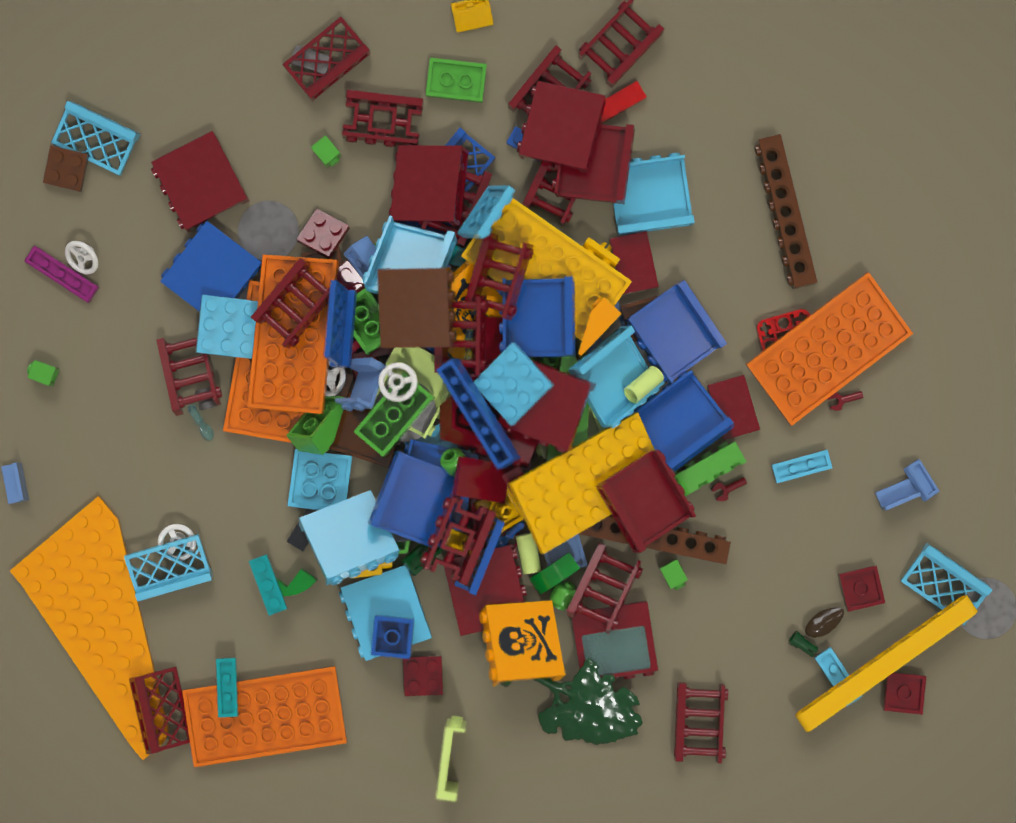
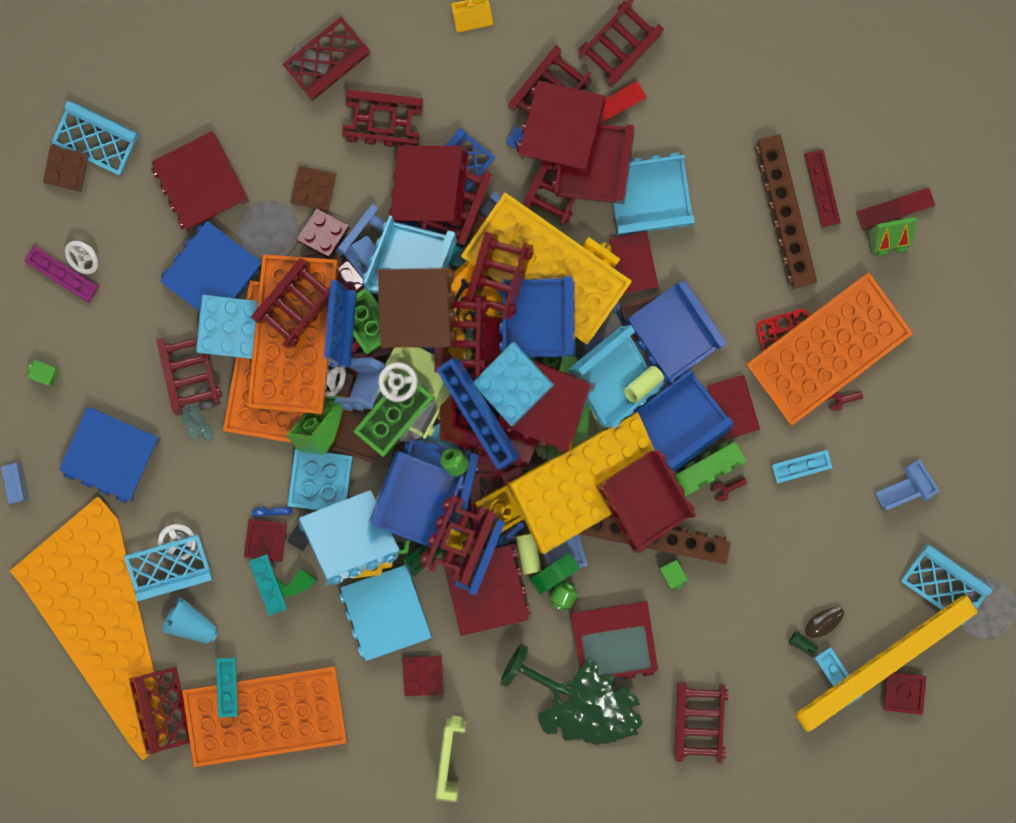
bright green brick [311,135,341,168] -> none
blue brick [371,615,415,659] -> none
bright green plate [426,58,487,103] -> none
dark red tile [452,456,511,503] -> none
medium azure plate [457,185,515,239] -> none
light orange panel [479,600,565,686] -> none
dark red fence [567,543,643,635] -> none
light orange slope [578,297,622,356] -> none
dark red plate [838,565,886,612] -> none
none -> blue panel [59,407,161,503]
none -> medium azure cone [161,597,218,644]
none -> clear light blue piece [181,406,201,440]
none -> dark red tile [244,519,288,562]
none -> blue piece [251,506,292,517]
none -> reddish brown plate [290,166,337,212]
none -> medium blue piece [335,204,385,256]
none -> dark red tile [804,149,841,228]
none -> dark red tile [856,188,935,230]
none -> bright green slope [867,217,916,256]

